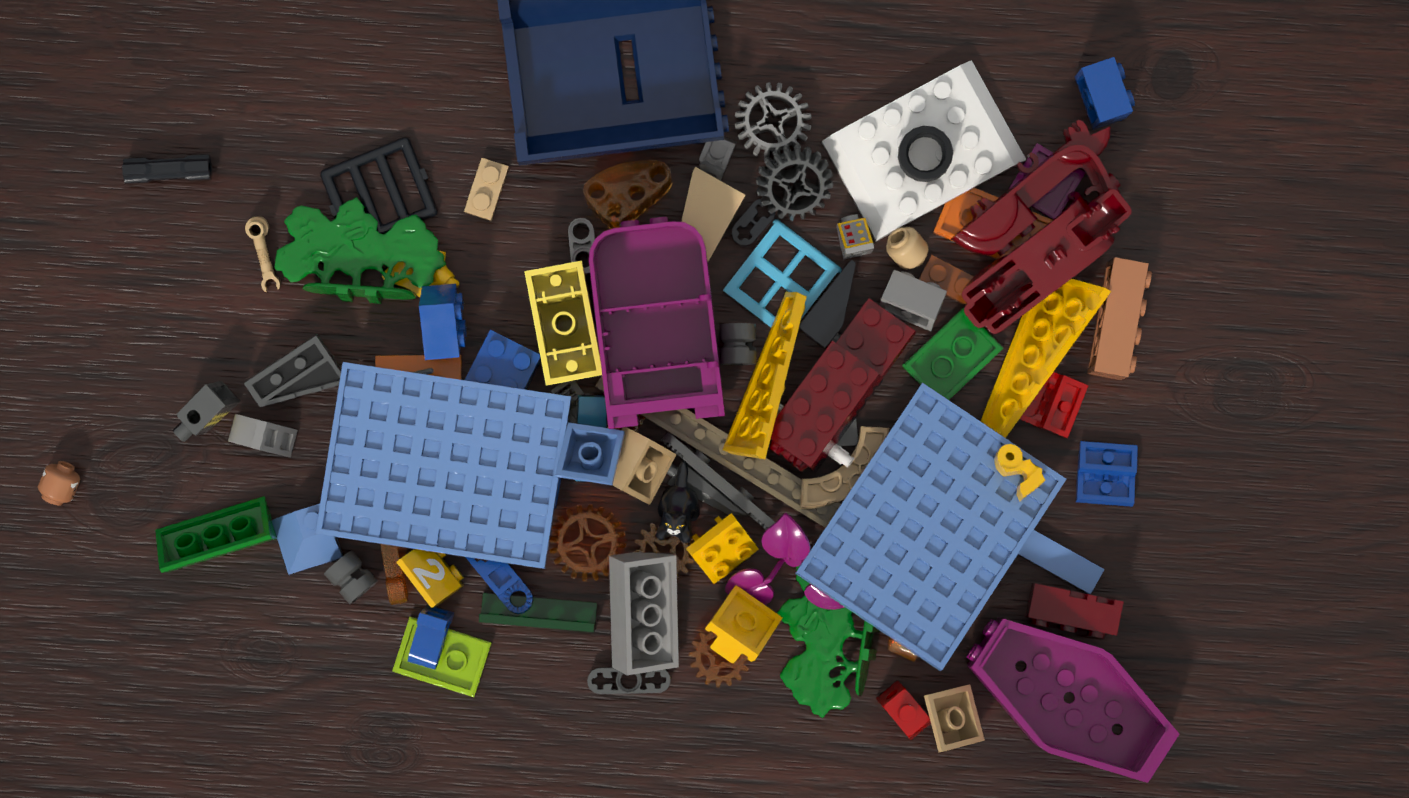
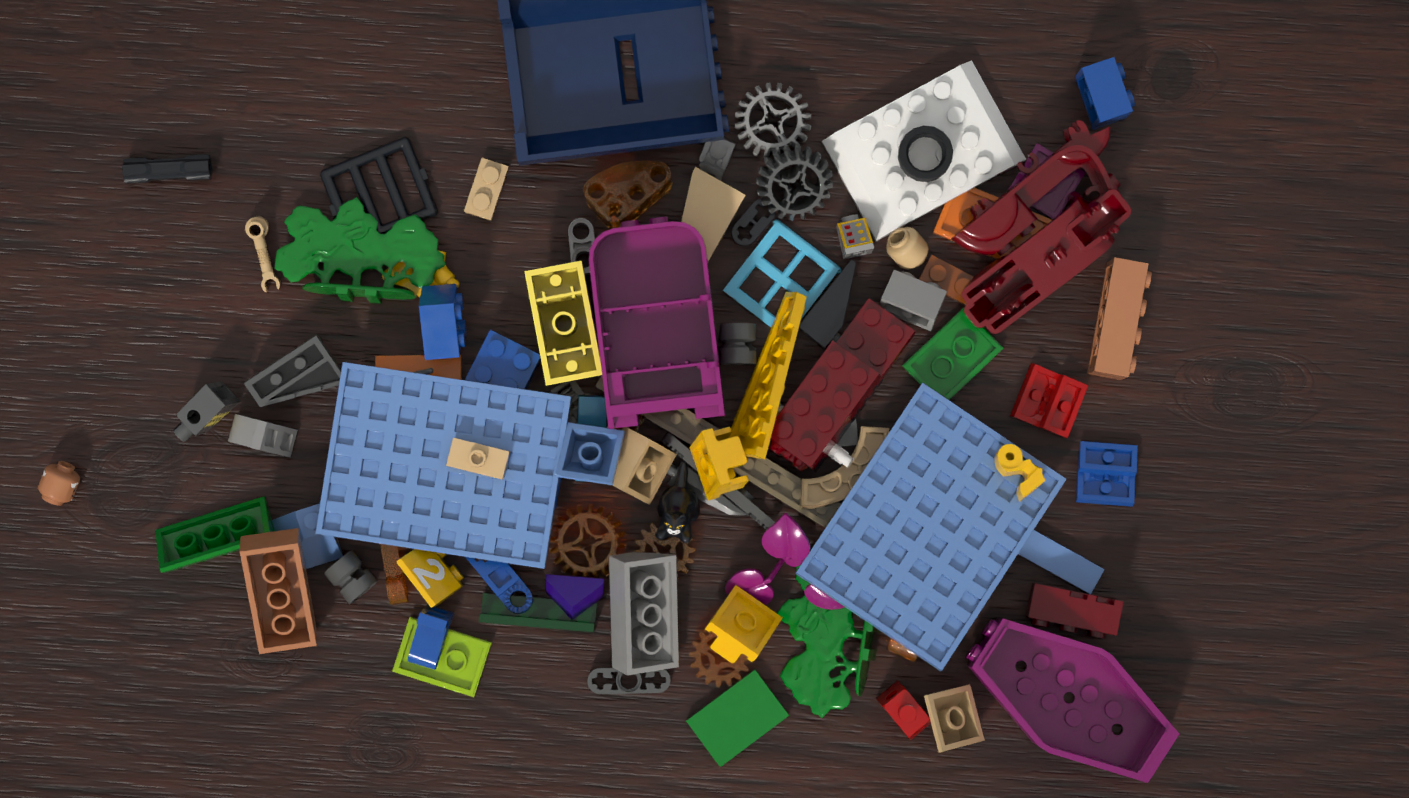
yellow plate [686,513,759,584] -> none
yellow wing [981,279,1111,438] -> none
none -> nougat brick [240,528,317,654]
none -> tan plate [446,438,510,480]
none -> dark purple slope [546,574,604,620]
none -> green tile [686,669,789,767]
none -> yellow panel [689,427,749,501]

